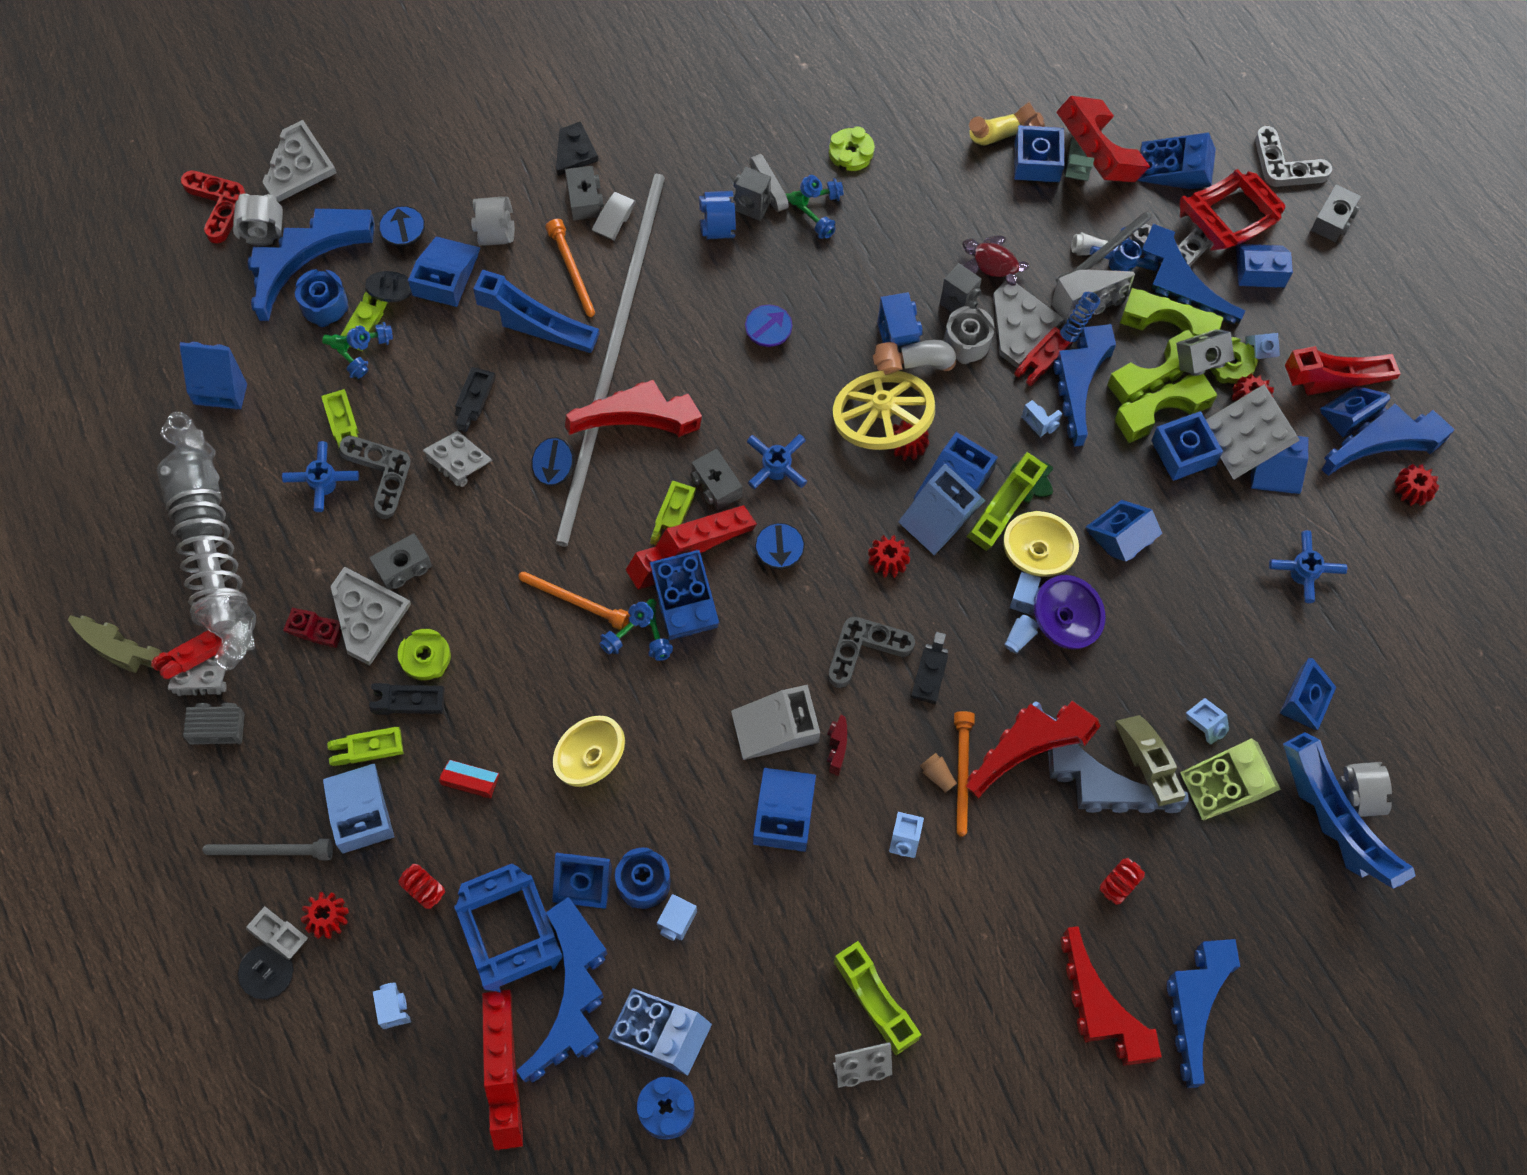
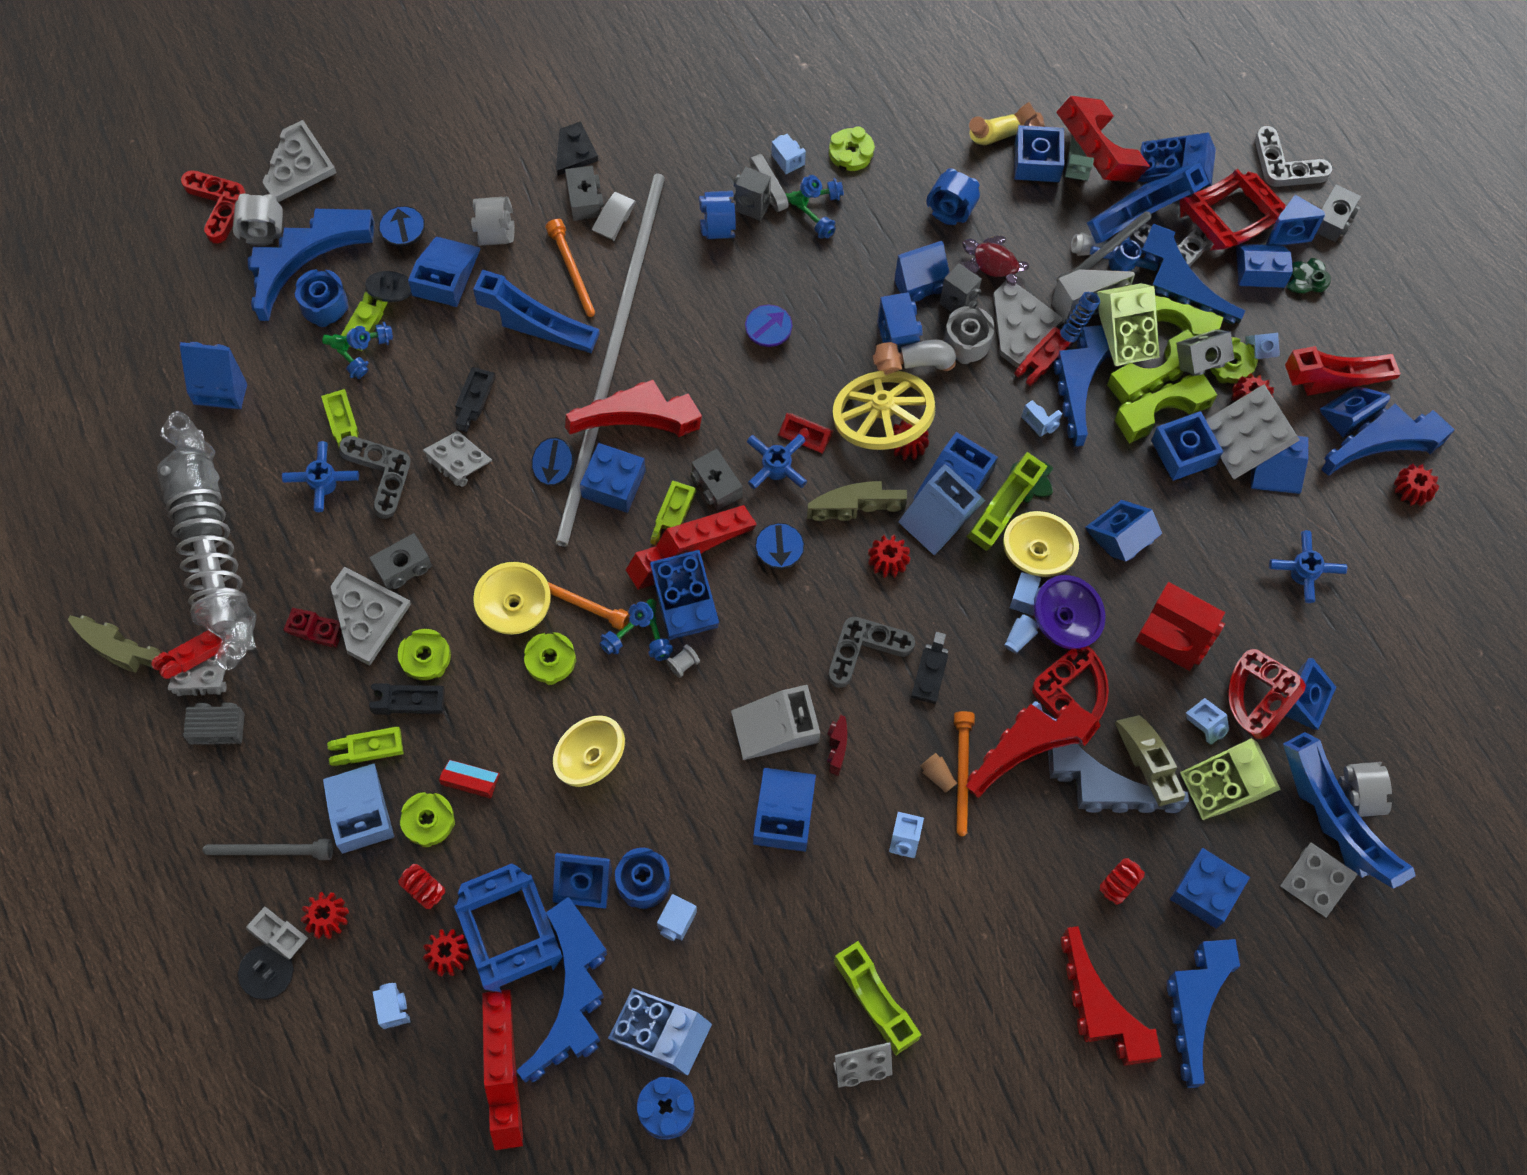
none -> lime plate [400,792,455,847]
none -> red gear [423,929,470,976]
none -> light yellow dish [474,562,551,634]
none -> lime plate [524,632,576,685]
none -> blue brick [580,443,646,513]
none -> light grey bush [666,644,700,678]
none -> light blue brick [771,134,806,174]
none -> red slope [778,413,834,453]
none -> olive slope [807,481,907,521]
none -> blue slope [894,241,950,302]
none -> blue brick [926,168,980,225]
none -> red beam [1032,646,1109,720]
none -> blue arch [1087,162,1209,244]
none -> yellowish green slope [1097,283,1160,366]
none -> red arch [1136,582,1225,671]
none -> blue brick [1170,848,1250,929]
none -> red beam [1229,649,1306,739]
none -> blue slope [1266,195,1325,245]
none -> light grey hinge [1280,843,1357,918]
none -> dark green plate [1286,258,1331,293]

